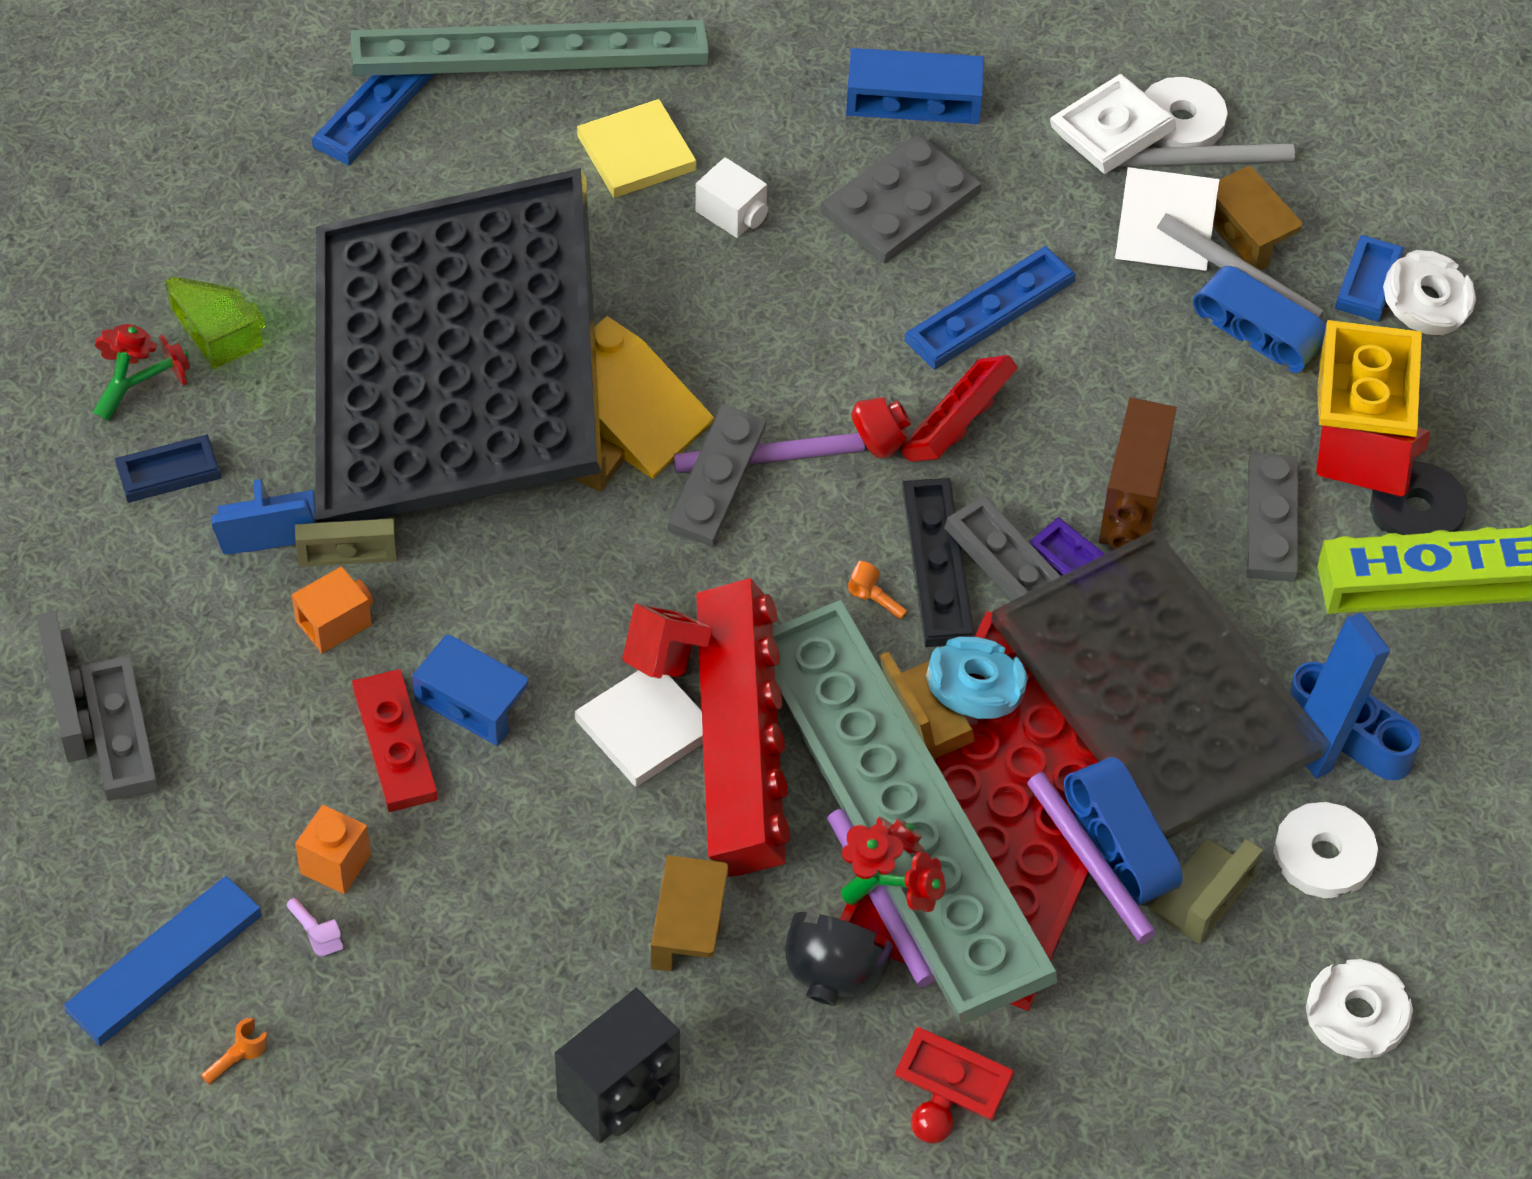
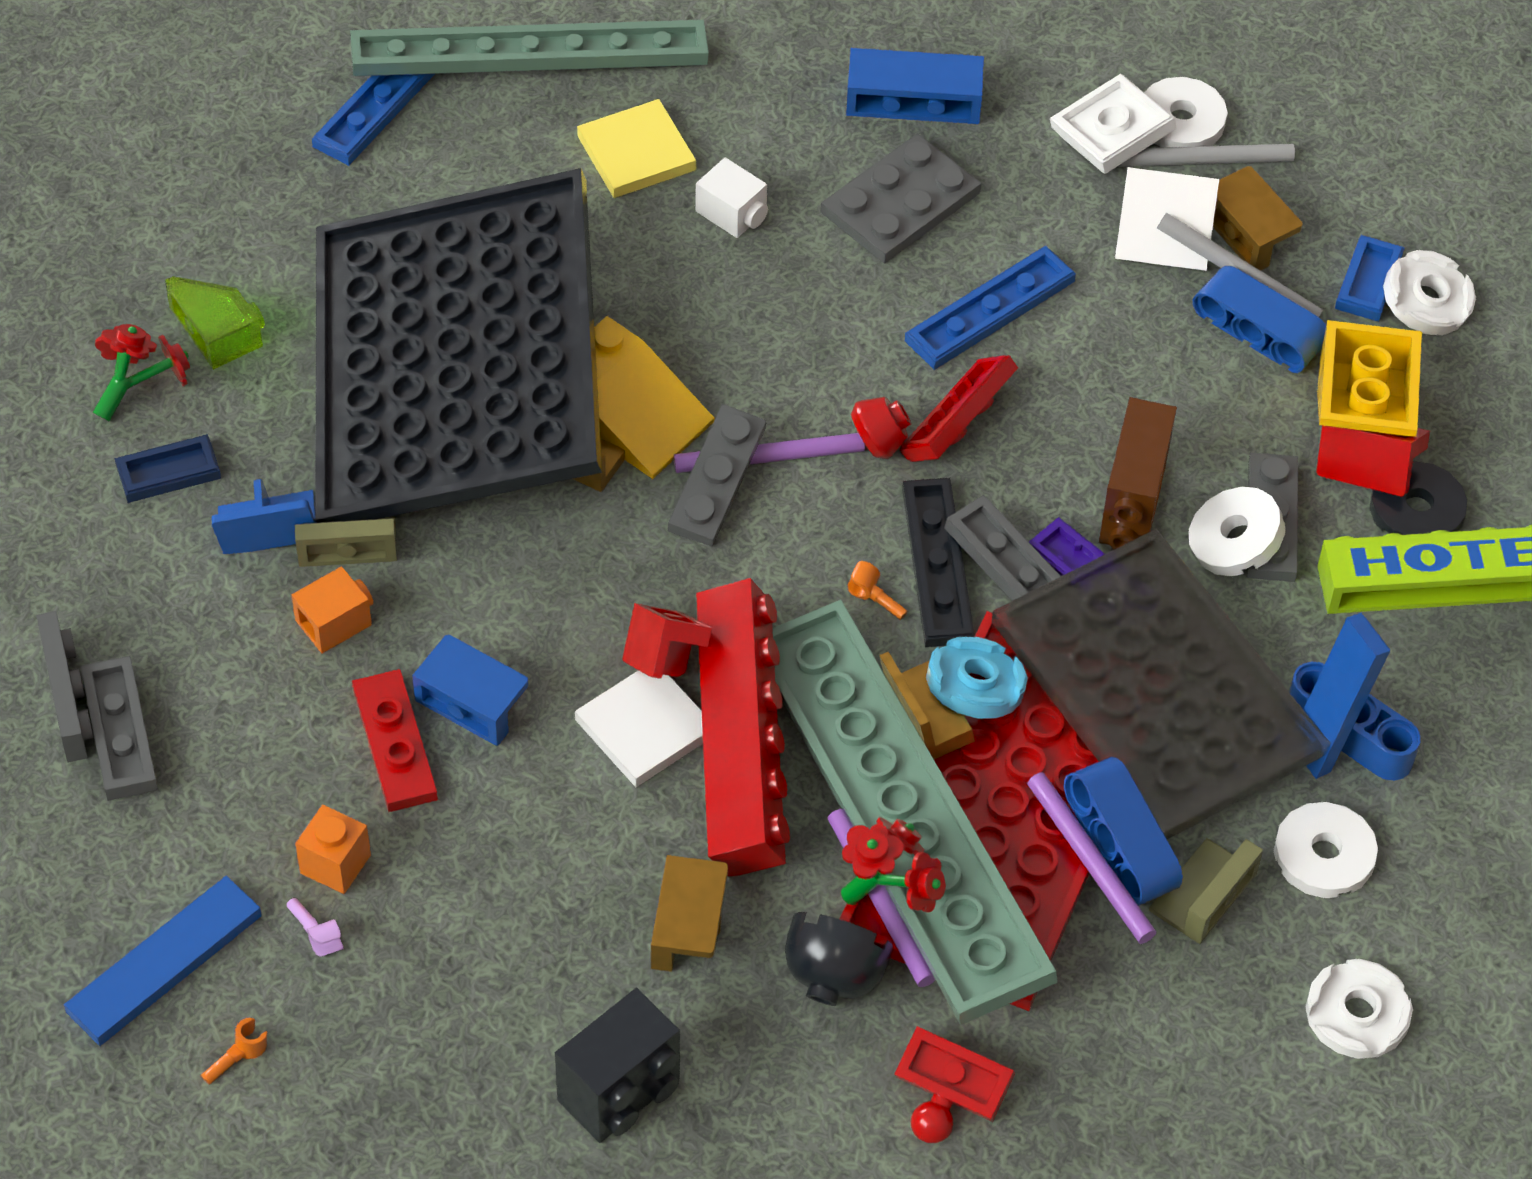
none -> white tile [1189,487,1285,576]

